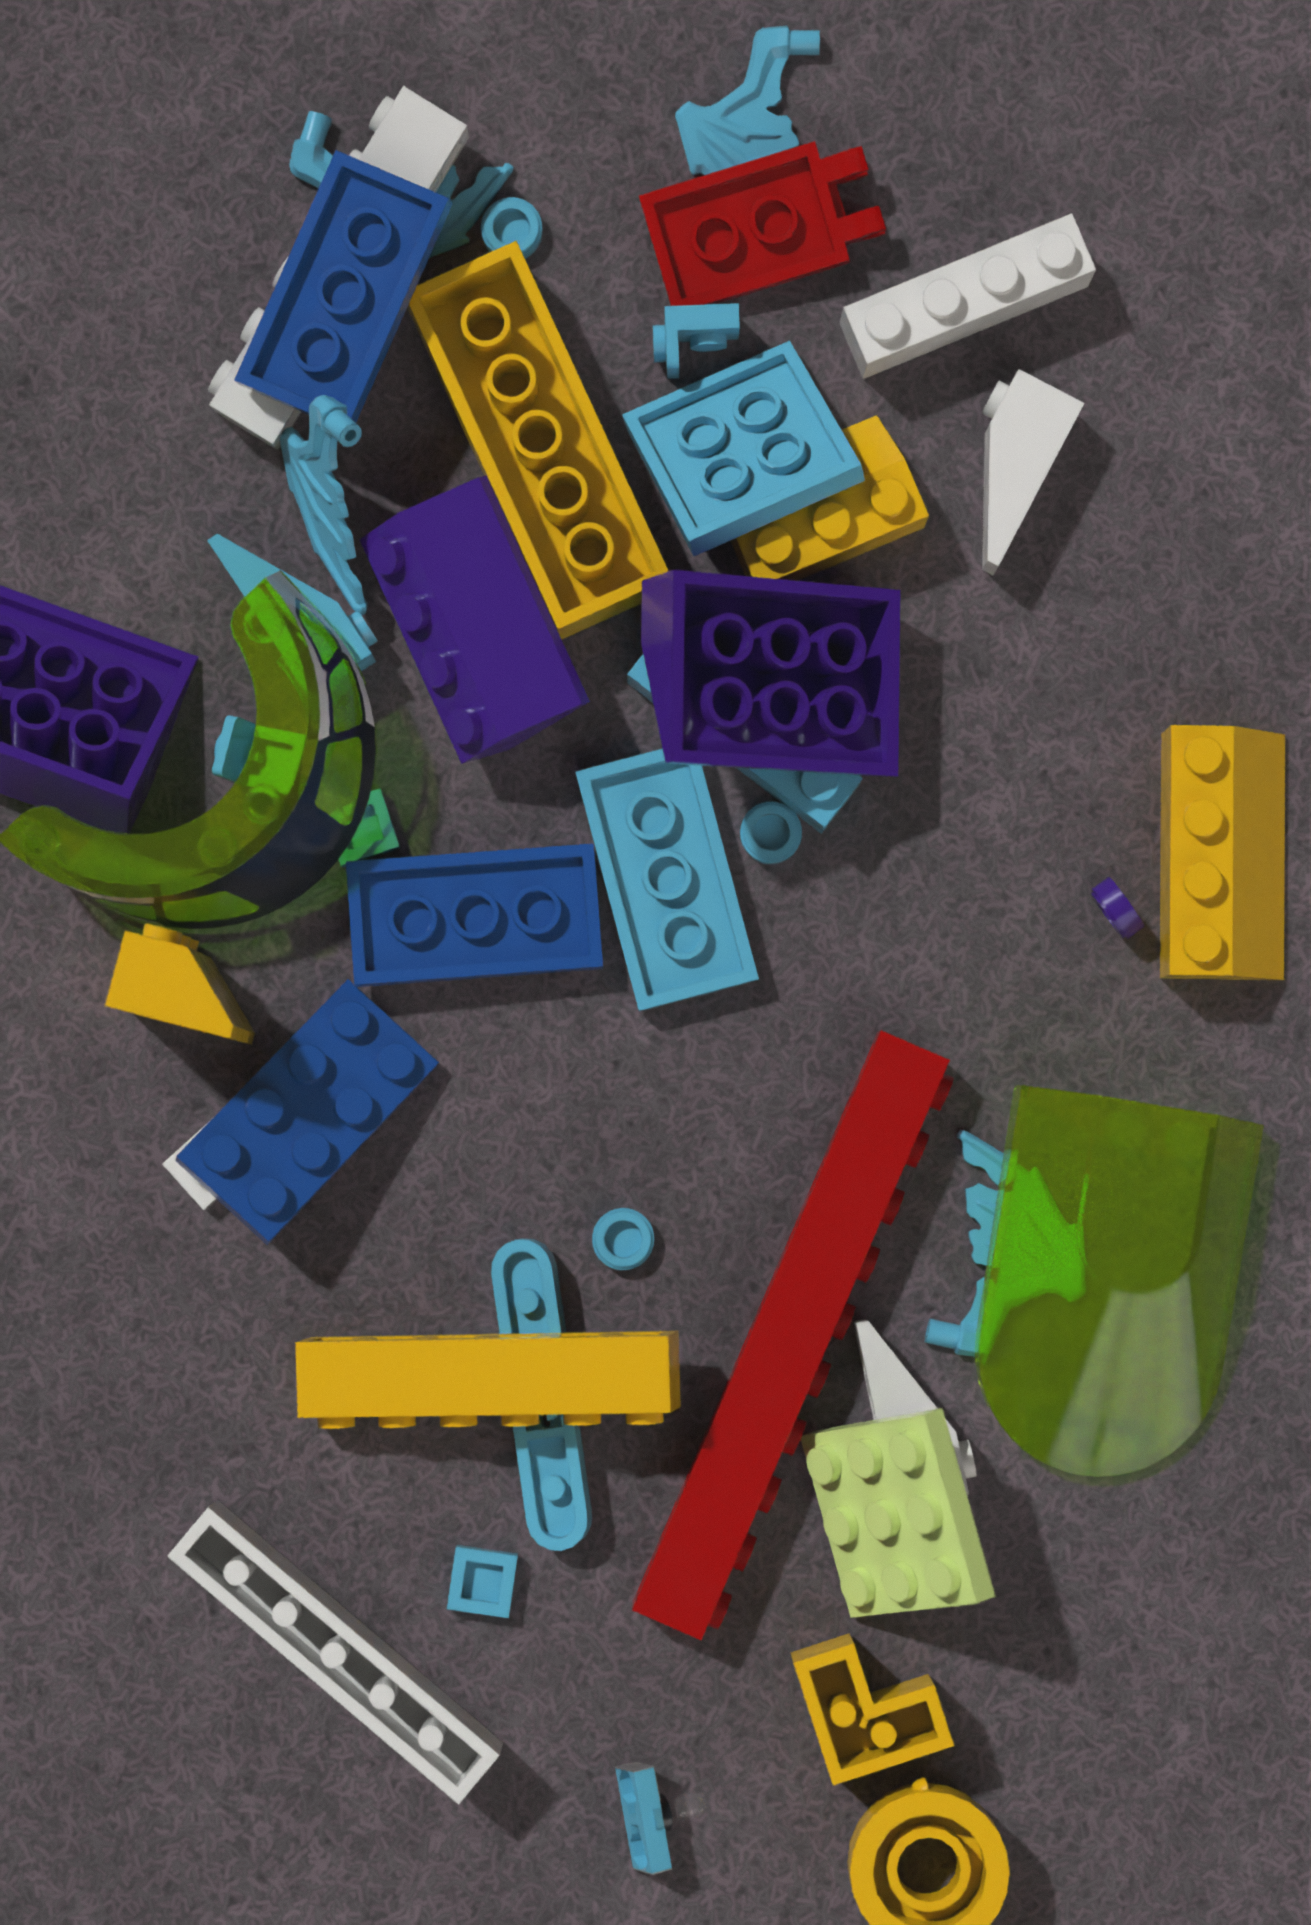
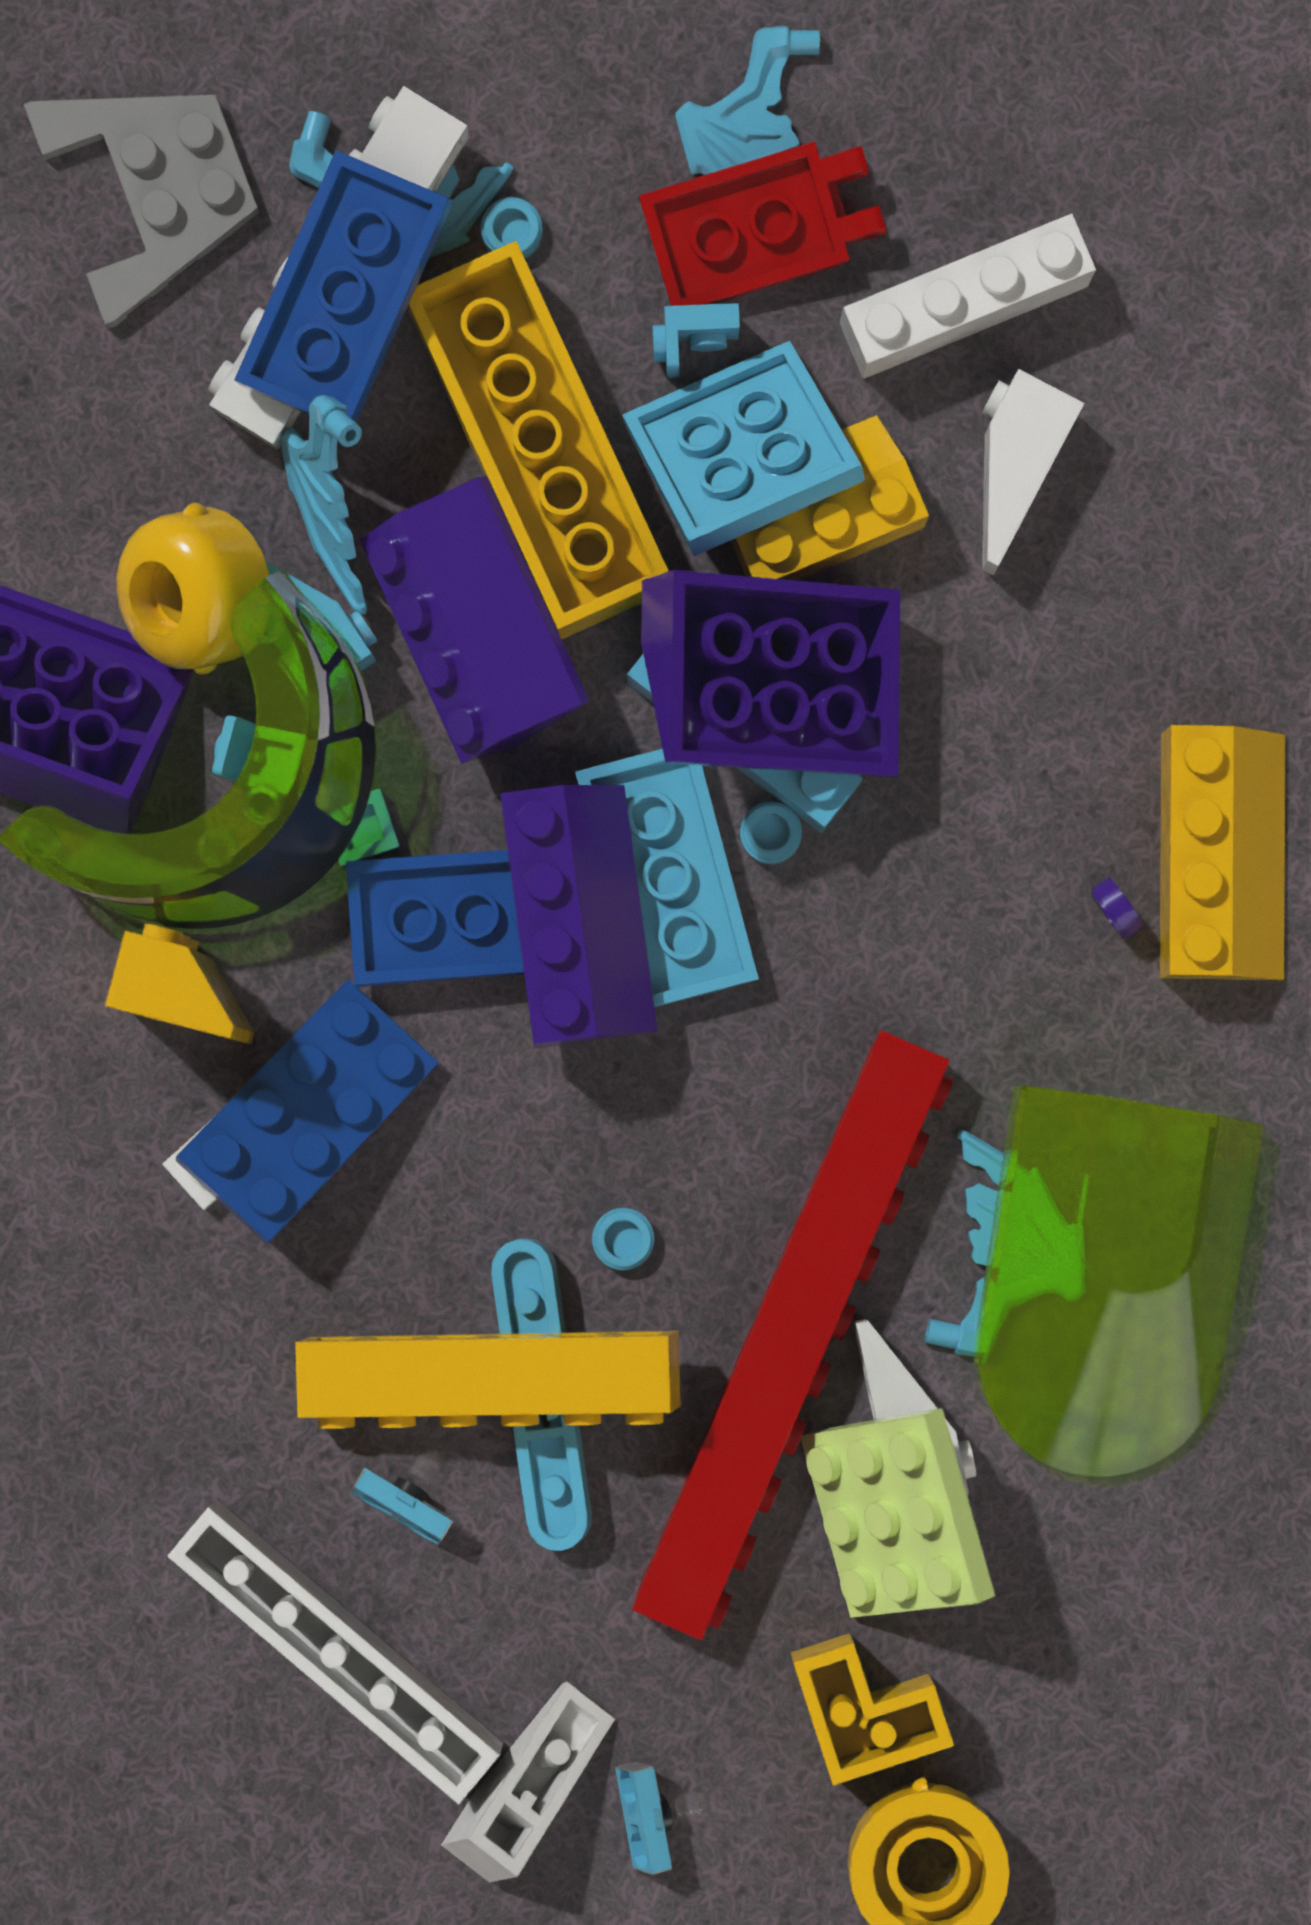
medium azure tile [447,1545,518,1618] -> none
none -> light grey wing [24,95,259,329]
none -> yellow piece [116,502,272,675]
none -> medium azure piece [350,1445,453,1546]
none -> white slope [441,1682,615,1882]
none -> dark purple slope [500,785,658,1049]

